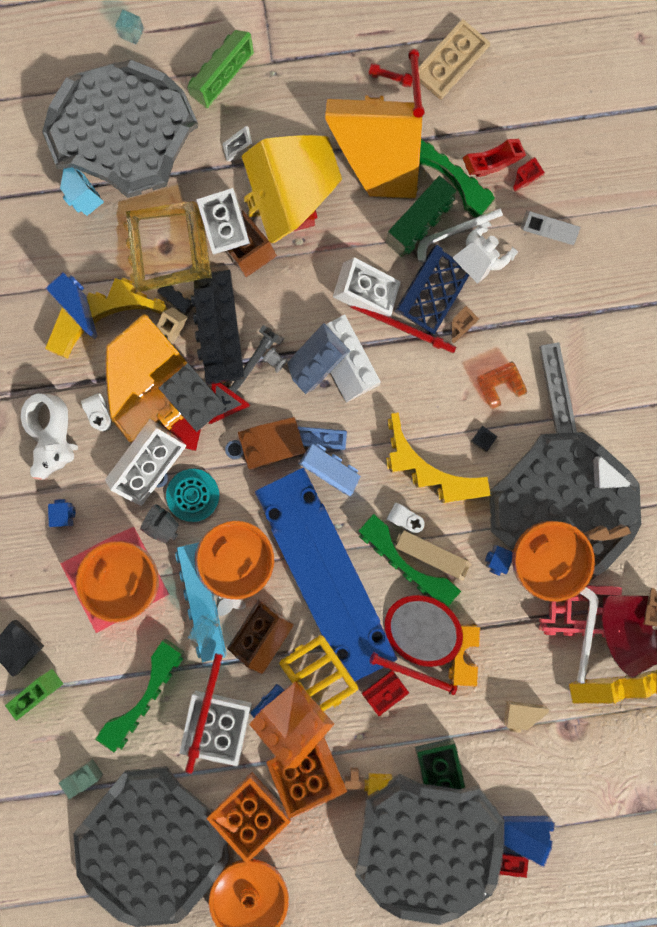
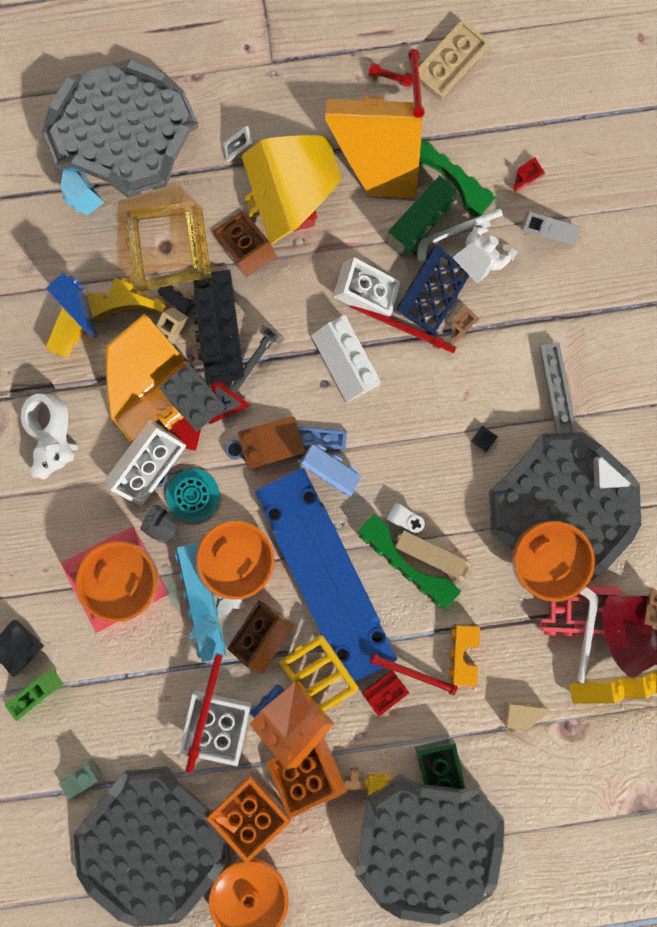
blue brick [48,499,76,527] -> none
white piece [81,393,112,431] -> none
green arch [95,639,184,753] -> none
clear light blue brick [115,10,144,45] -> none
bright green slope [187,30,254,108] -> none
white slope [196,188,250,255] -> none
light grey bush [263,347,288,373] -> none
sand blue slope [287,323,350,394] -> none
flat silver sticker [385,595,463,667] -> none
yellow arch [386,412,491,503] -> none
red arch [463,138,526,177] -> none
clear orange connector [477,361,527,409] -> none
blue brick [485,545,513,576] -> none
red plate [499,852,529,878] -> none
blue slope [503,816,555,867] -> none
medium nougat slope [583,524,631,540] -> none

